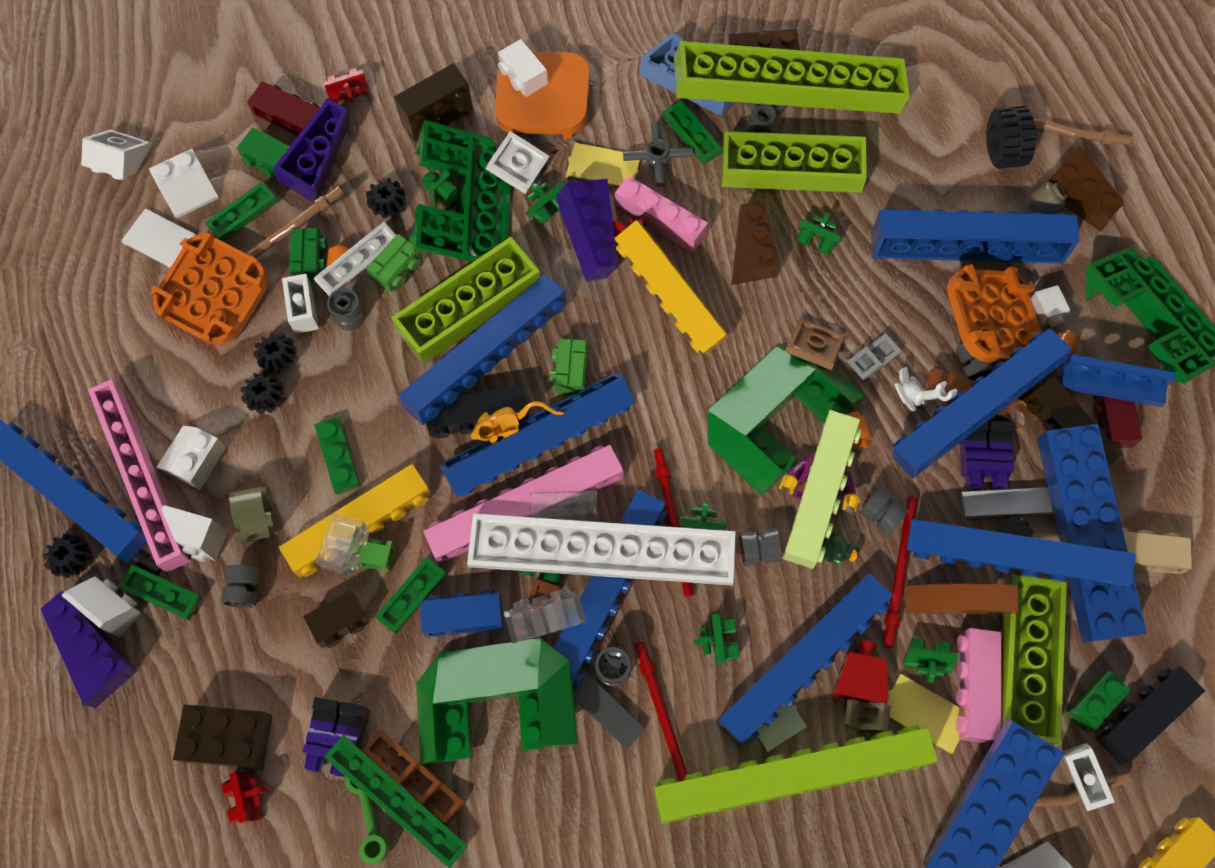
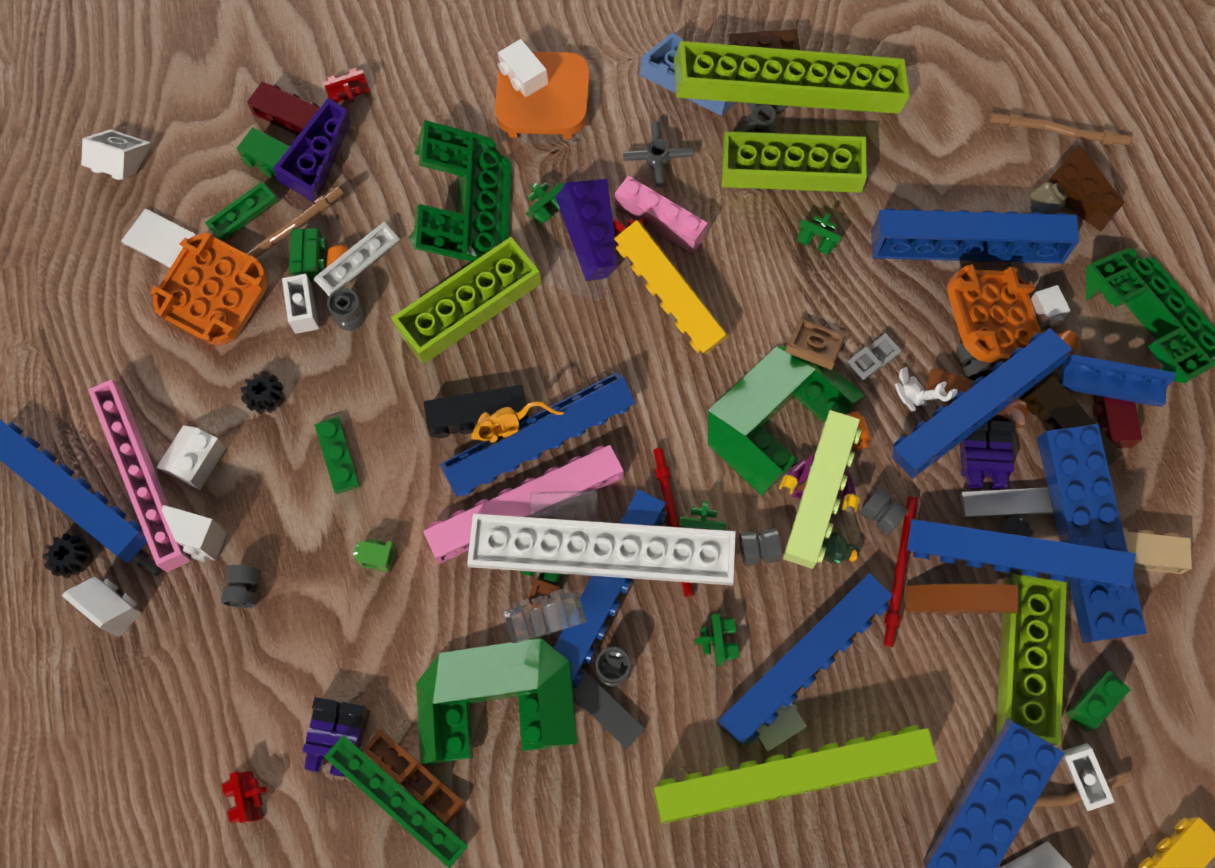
dark purple wedge [40,591,137,708] -> none
green plate [118,565,202,621] -> none
white slope [149,149,219,219] -> none
dark brown brick [173,704,273,770] -> none
olive brick [229,487,276,543] -> none
black gear [253,332,297,374] -> none
yellow brick [279,464,431,578] -> none
dark brown brick [303,590,370,648] -> none
clear brick [315,513,369,577] -> none
bright green piece [345,776,390,864] -> none
black gear [366,178,407,219] -> none
bright green brick [366,234,422,293] -> none
green plate [375,557,447,635] -> none
dark brown brick [394,63,473,142] -> none
blue brick [398,275,567,425] -> none
blue brick [420,590,504,638] -> none
green hips [422,170,457,210] -> none
white plate [486,131,550,194] -> none
bright green brick [550,339,588,395] -> none
light yellow piece [566,143,640,188] -> none
red bar [634,641,688,782] -> none
green plate [662,100,722,165] -> none
reddish brown wedge [731,201,781,285] -> none
red torso [832,640,888,704] -> none
dark tan bracket [845,699,891,732] -> none
light yellow piece [887,674,959,754] -> none
green hips [903,638,958,683] -> none
bright pink brick [956,628,1001,744] -> none
black tyre [986,106,1036,169] -> none
black brick [1096,666,1205,765] -> none

